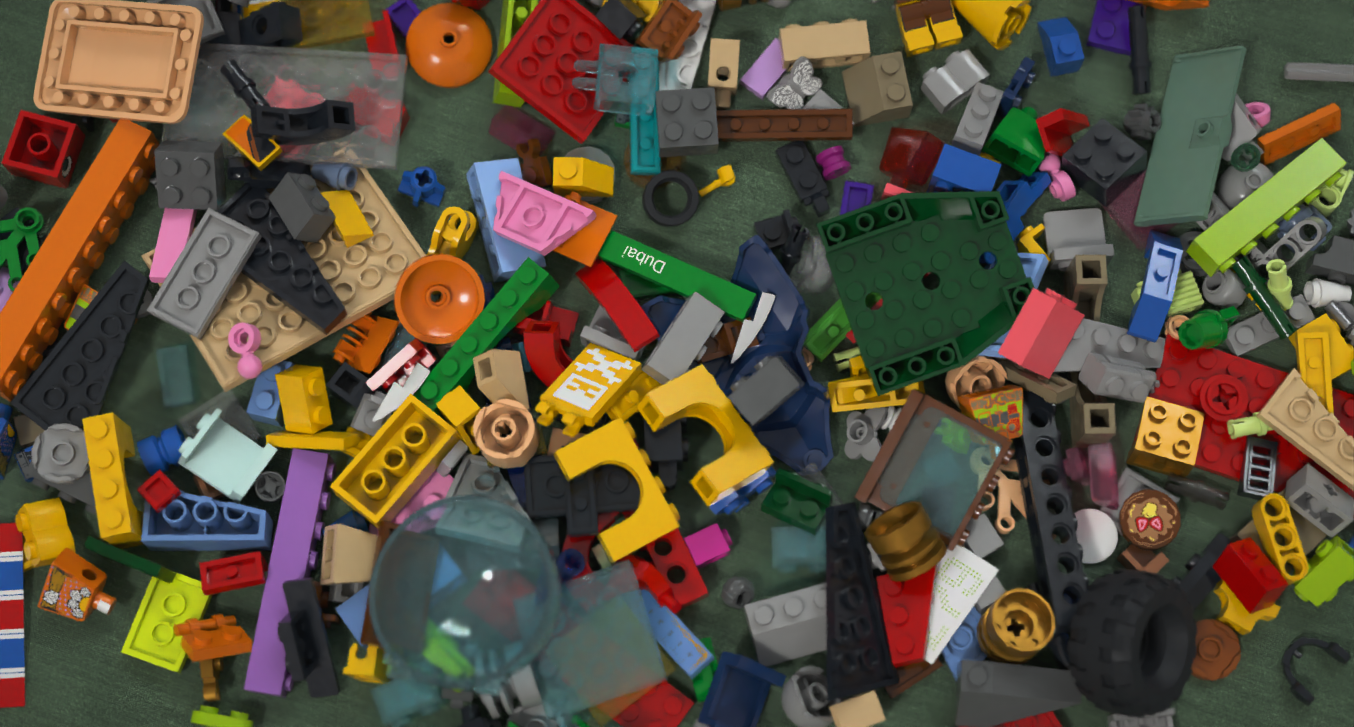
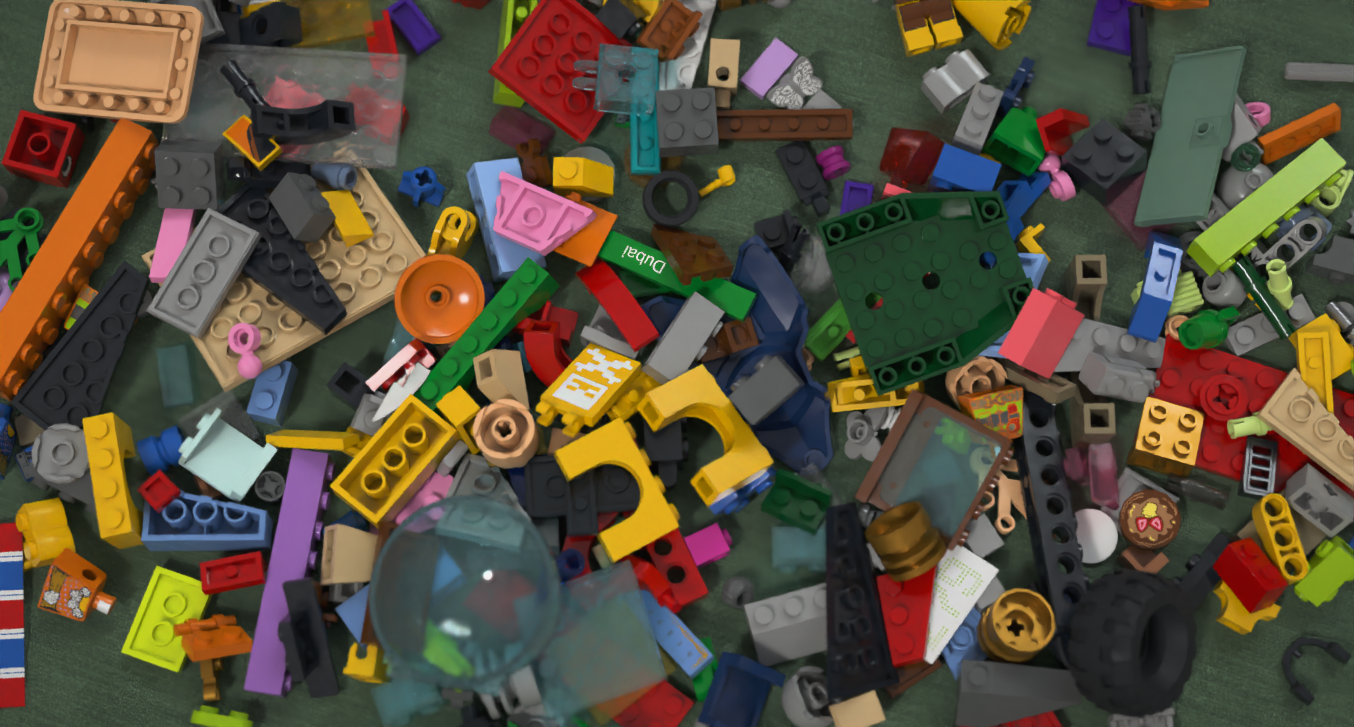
dark green tile [84,536,176,583] -> none
yellow brick [275,365,333,434] -> none
orange hinge [333,312,400,374] -> none
orange dish [406,3,492,88] -> none
white sticker [731,292,776,363] -> none
tan brick [778,19,871,72] -> none
dark tan slope [842,51,913,127] -> none
blue slope [1037,17,1085,77] -> none
light grey bracket [1043,208,1114,271] -> none
dark orange tile [1191,619,1241,681] -> none
white cone [1303,278,1352,308] -> none
none -> reddish brown wing [651,224,733,285]

